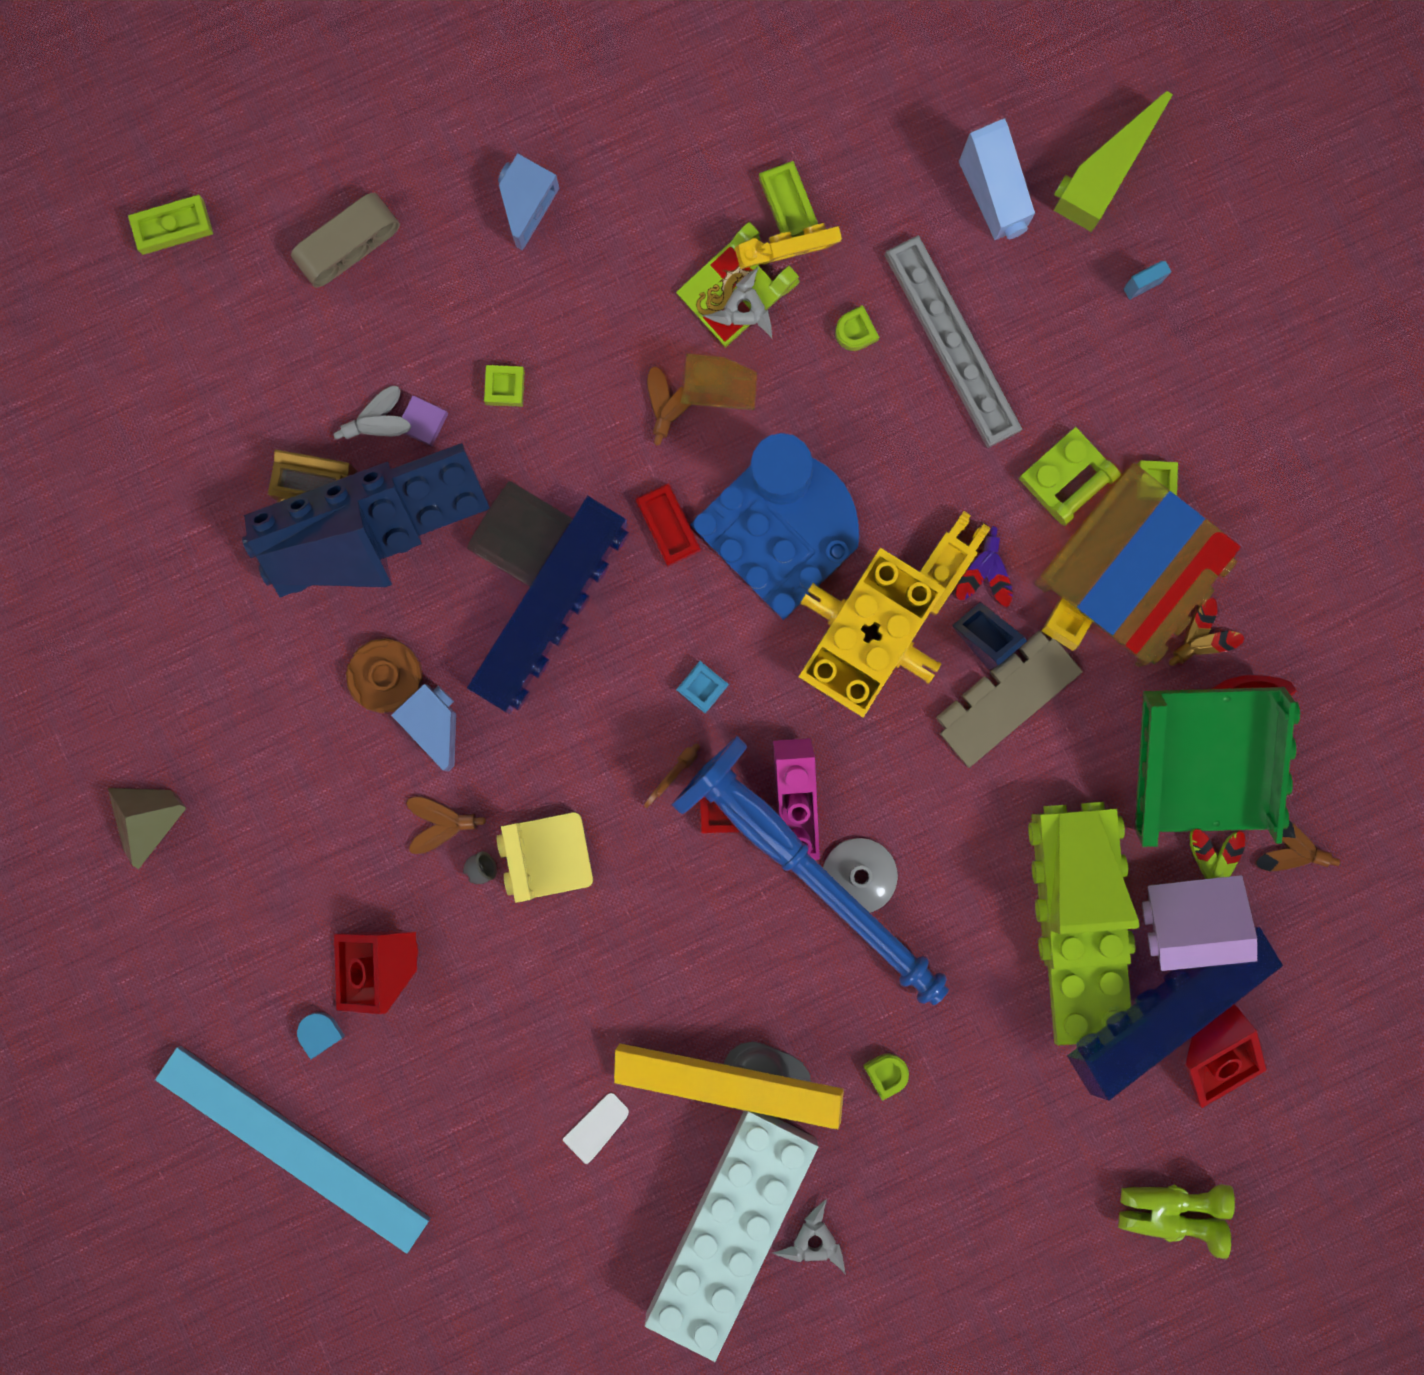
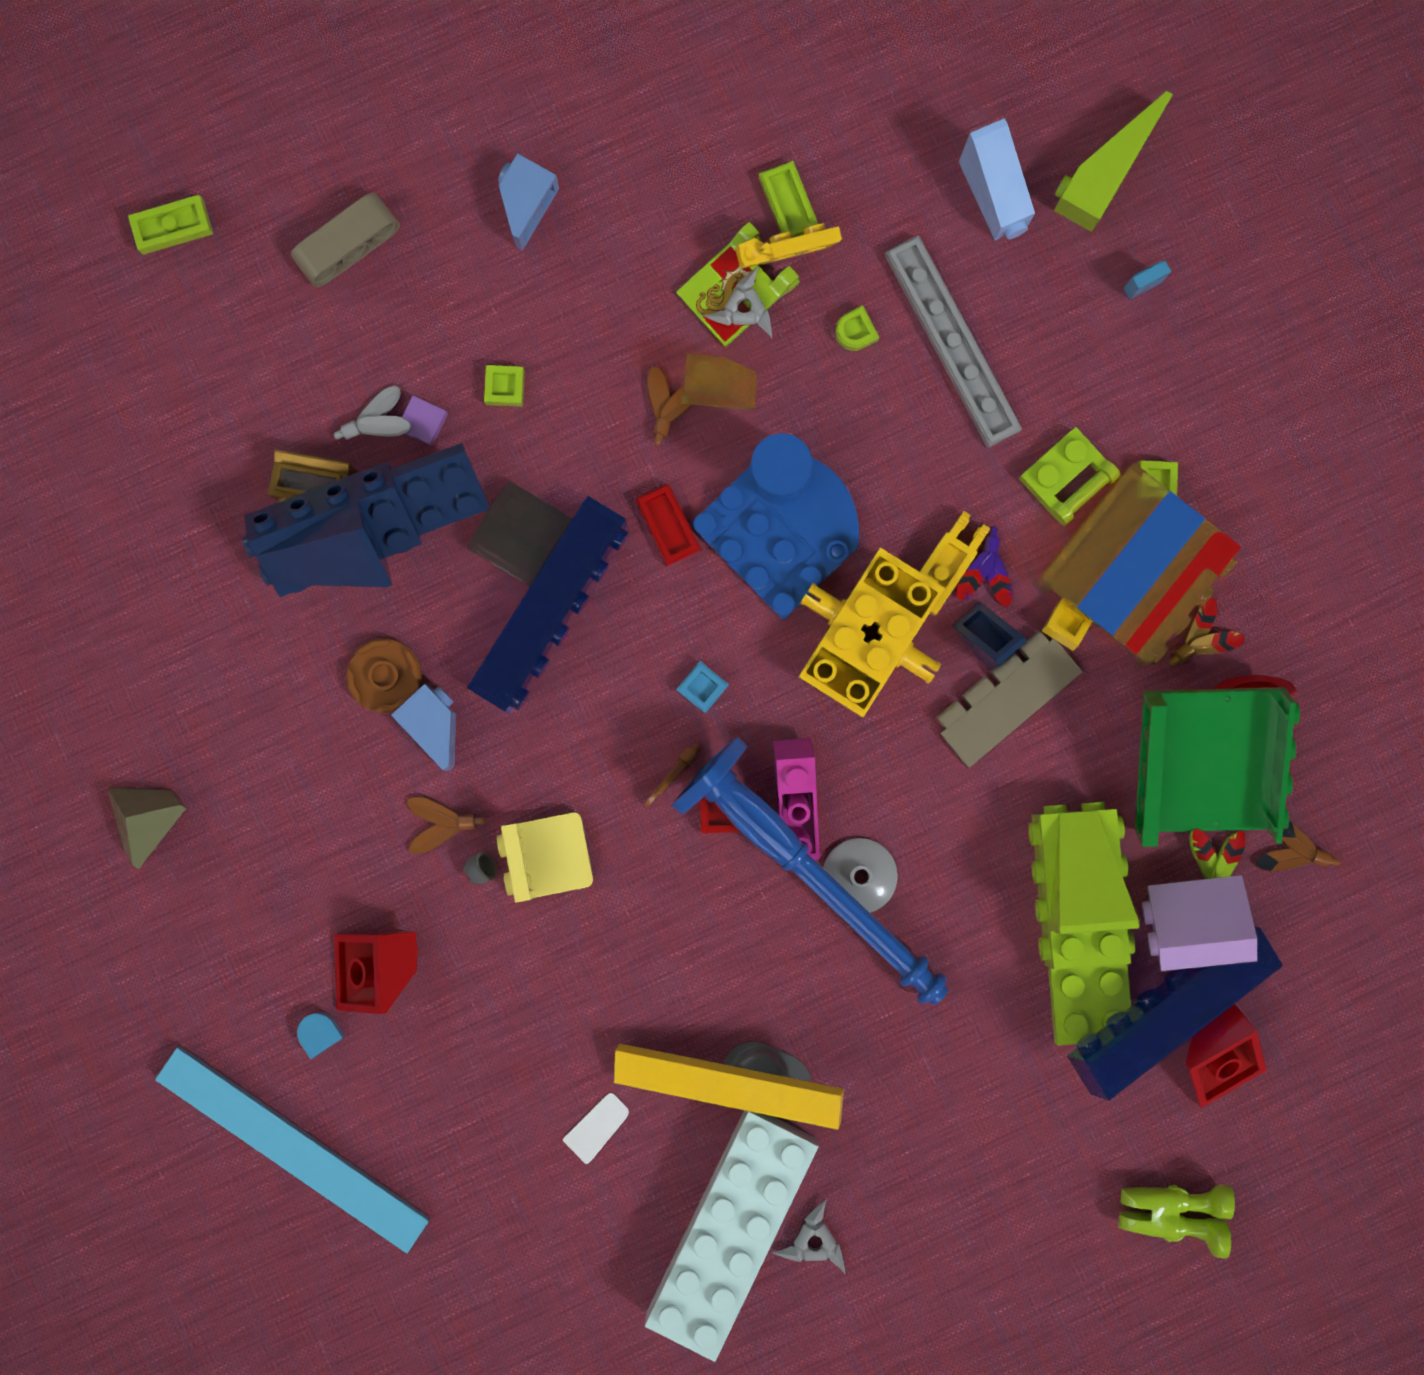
lime tile [863,1053,909,1101] -> none

